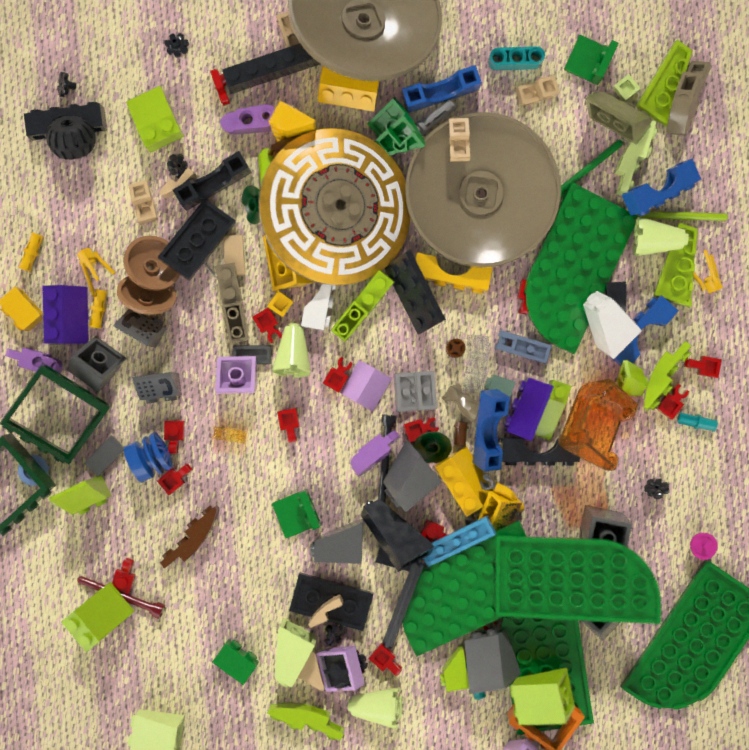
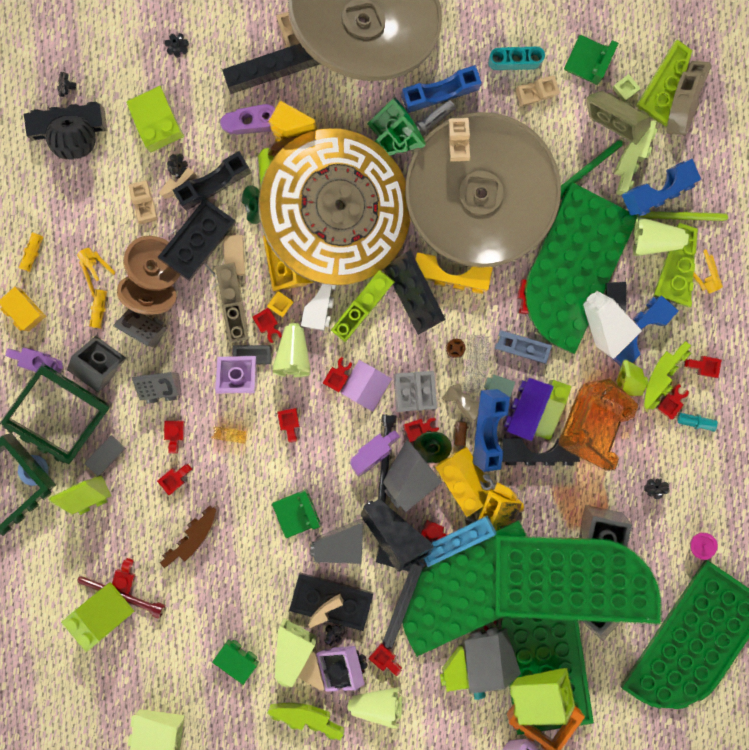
dark purple slope [42,285,89,345] -> none
blue wheel [124,432,173,483] -> none
red plate [210,69,230,106] -> none
yellow slope [318,66,380,112] -> none

